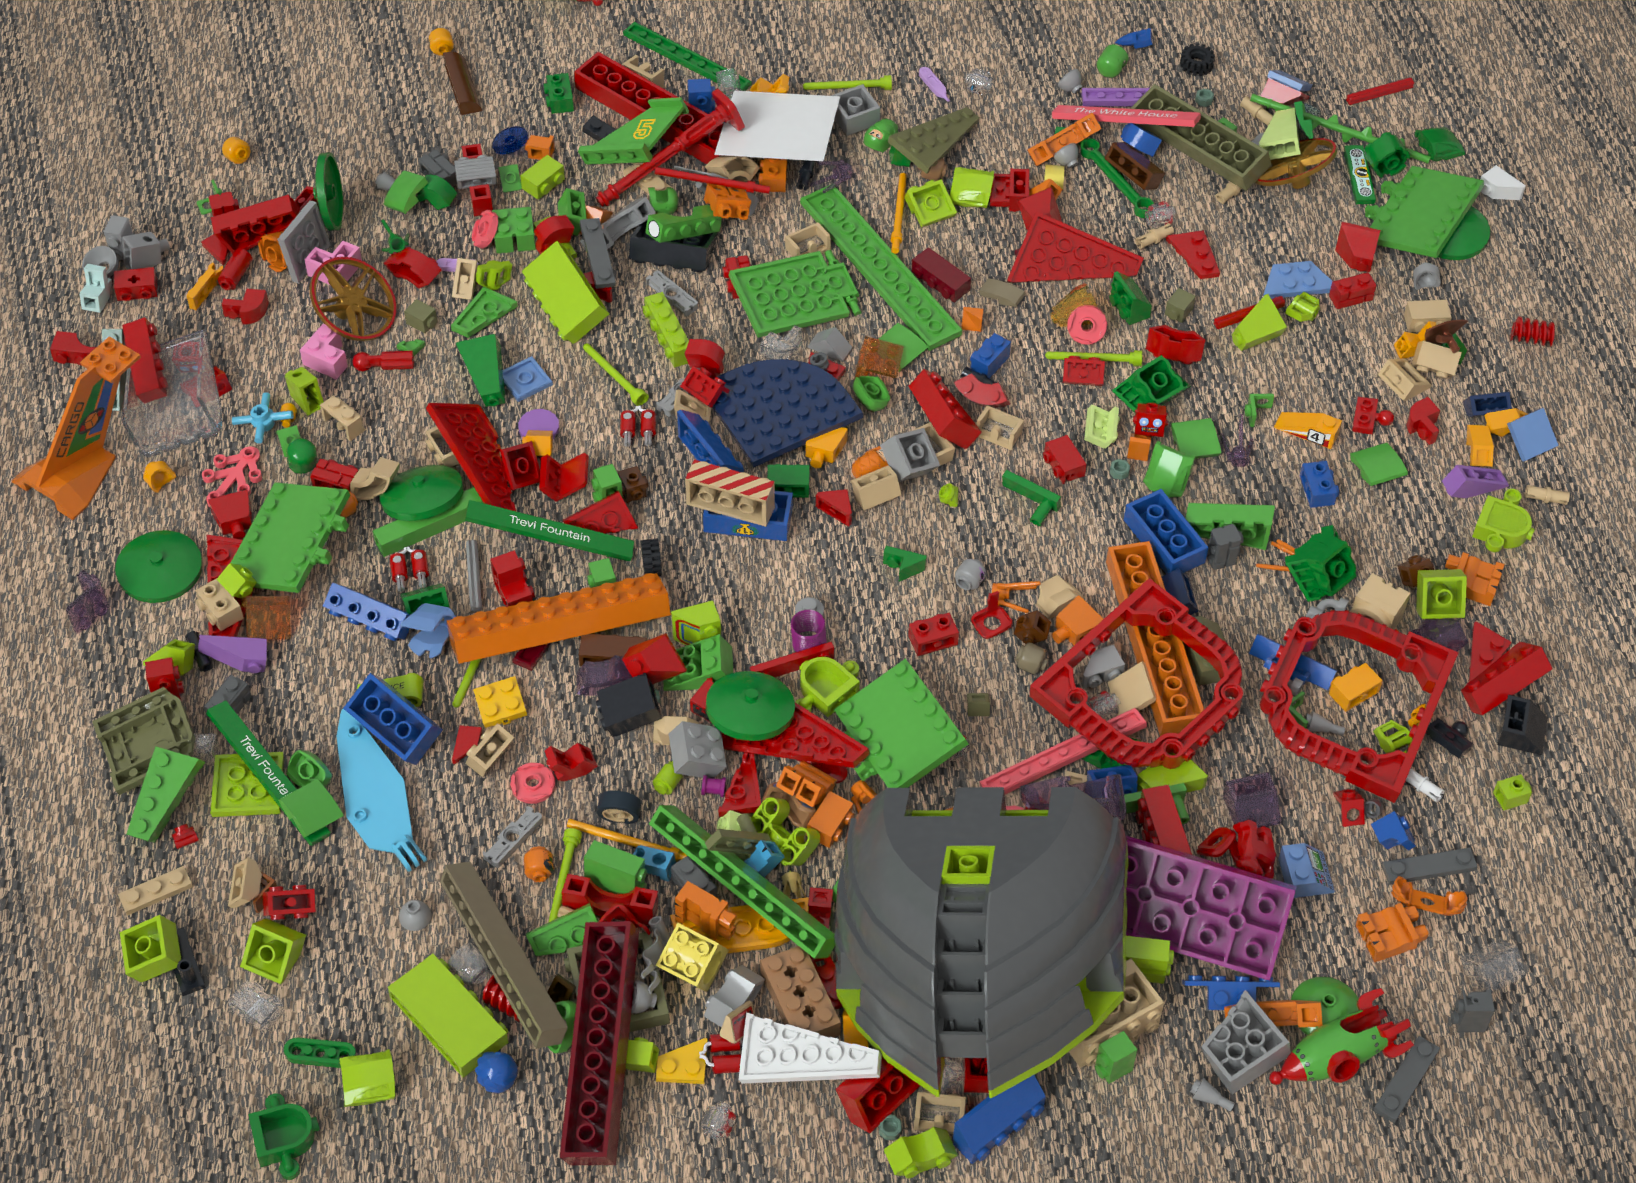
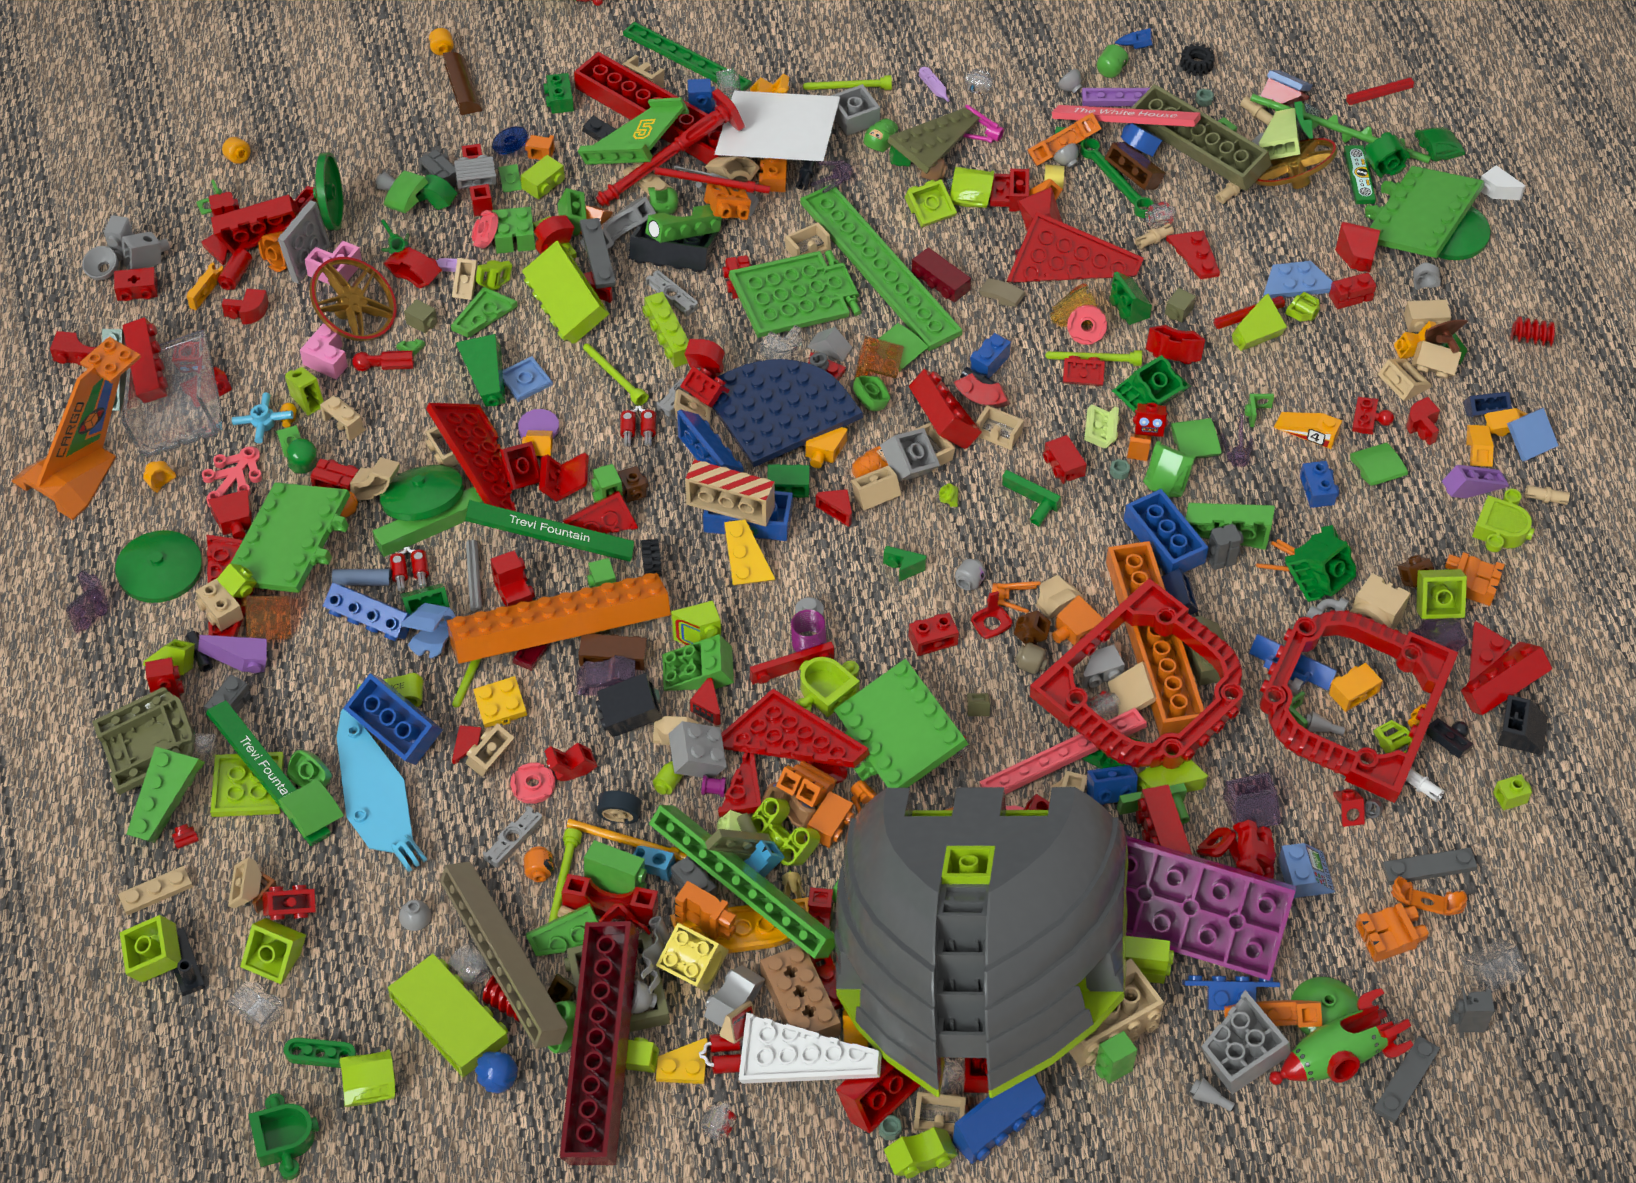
light aqua brick [79,263,112,313] -> none
red slope [622,633,687,684] -> none
green dish [706,671,795,741] -> none
light orange bar [890,173,907,254] -> none
orange slope [961,307,983,332] -> none
clear purple windscreen [1020,774,1126,820] -> none
blue brick [1371,811,1416,850] -> none
none -> sand blue piece [332,569,391,586]
none -> yellow wing [724,520,775,586]
none -> dark pink plant [963,105,1004,144]

